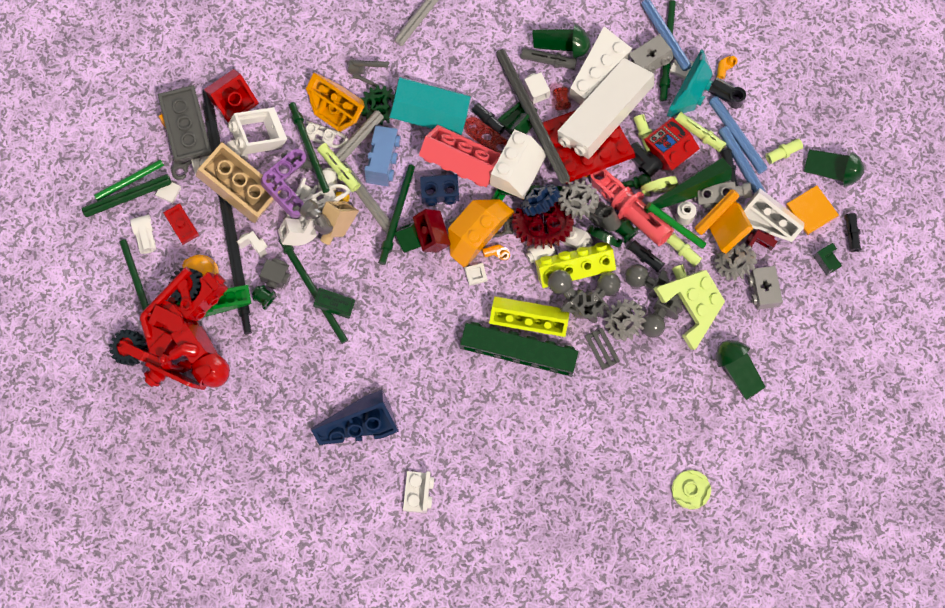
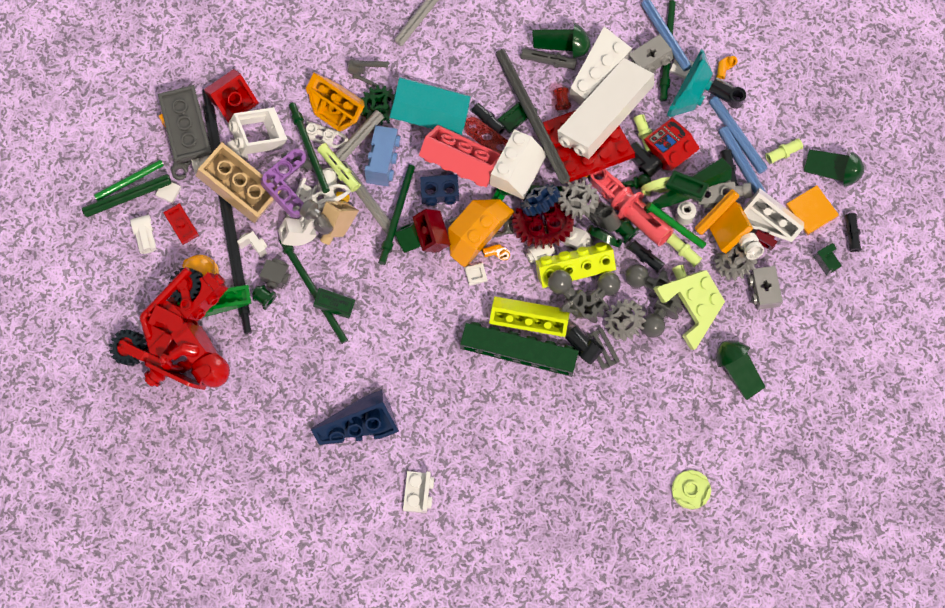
dark green bar [119,239,149,311] -> none
dark green panel [506,113,532,135] -> none
white brick [524,73,550,104] -> none
yellowish green pin [675,112,727,153] -> none
none -> black piece [565,326,604,364]
none -> dark green tile [666,170,709,202]
none -> white wheel [739,233,764,260]

